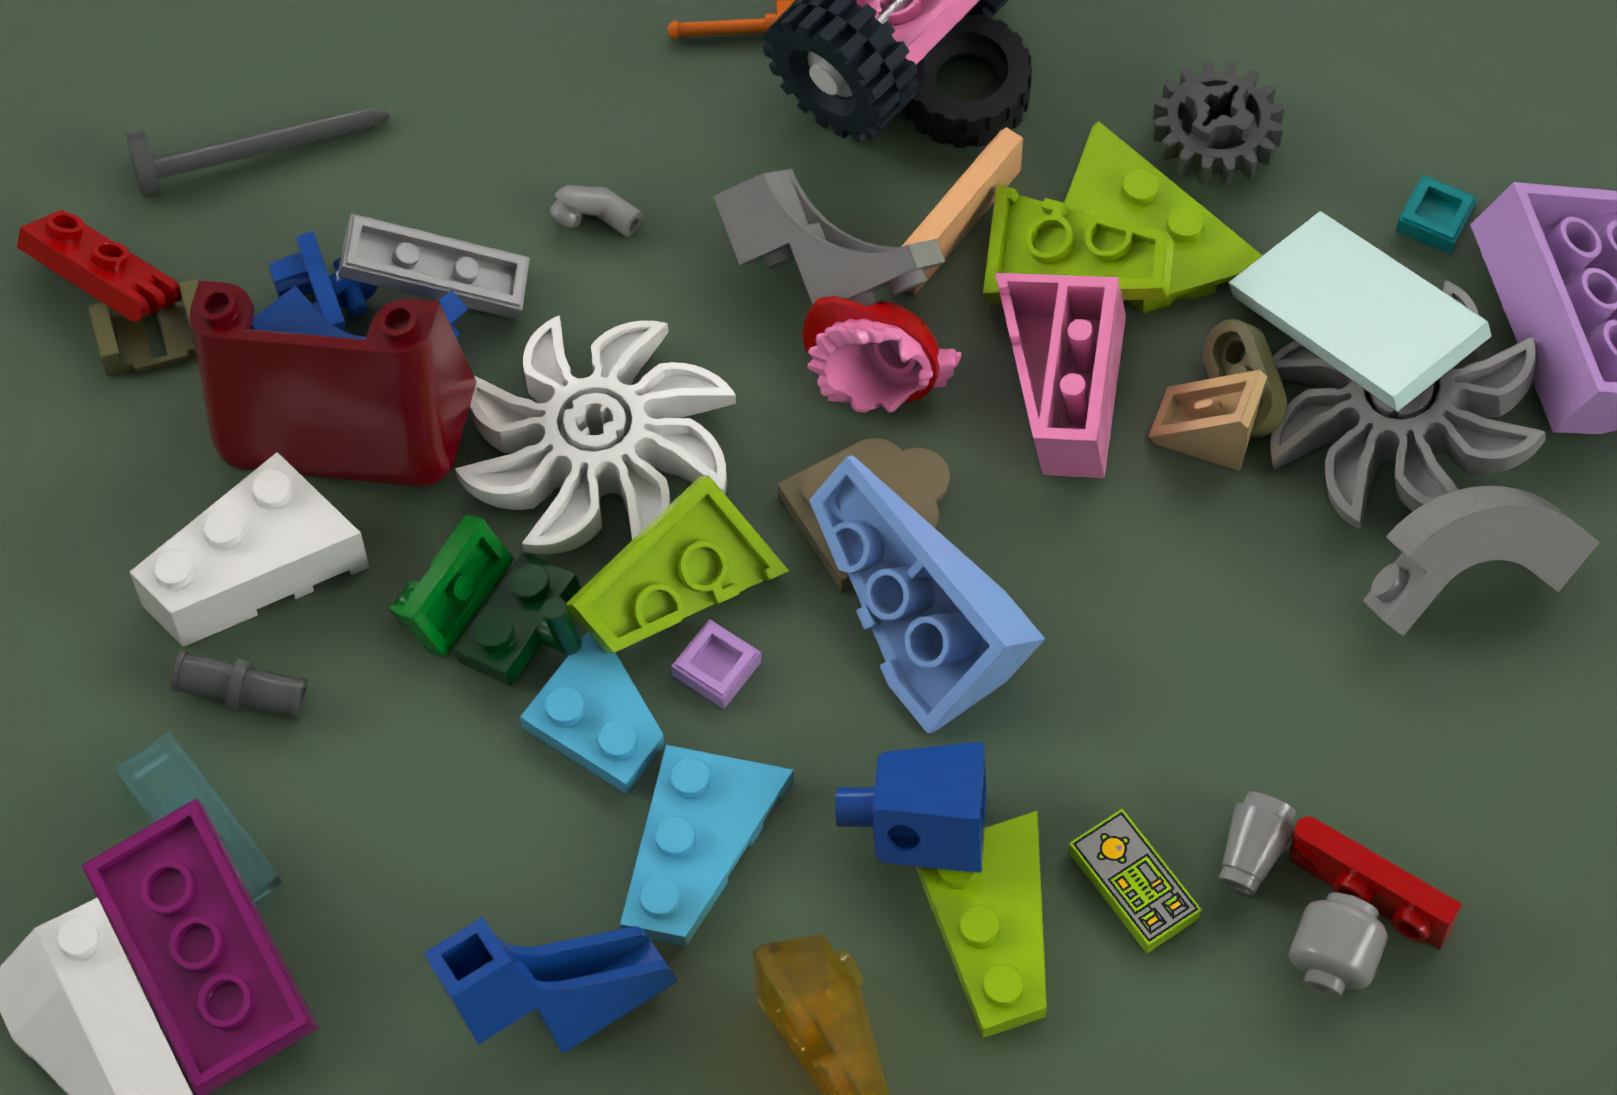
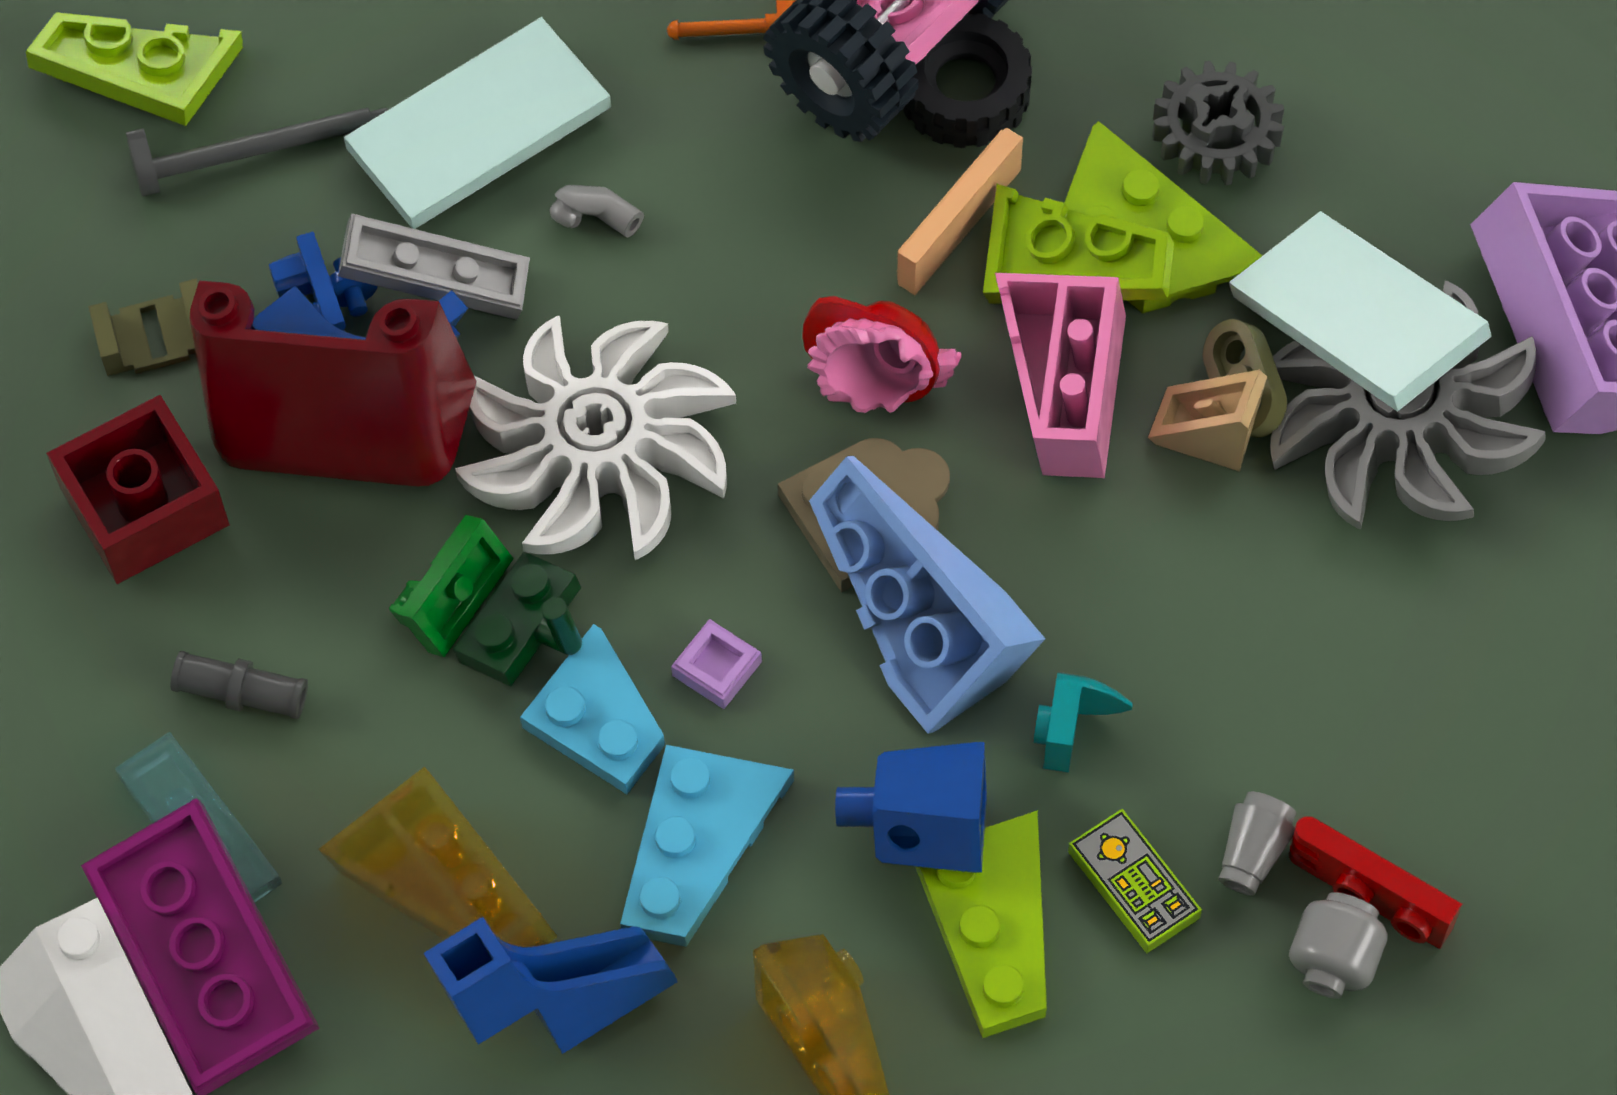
red hinge [17,209,182,322] -> none
white wedge [130,452,370,647] -> none
lime wing [566,475,789,653] -> none
light grey arch [713,169,945,306] -> none
light grey arch [1363,486,1600,636] -> none
teal tile [1396,174,1478,255] -> none
none -> lime wing [26,12,243,126]
none -> dark red brick [46,395,230,584]
none -> clear yellow wedge [318,766,558,947]
none -> light aqua tile [344,17,611,229]
none -> teal plate [1033,672,1133,773]

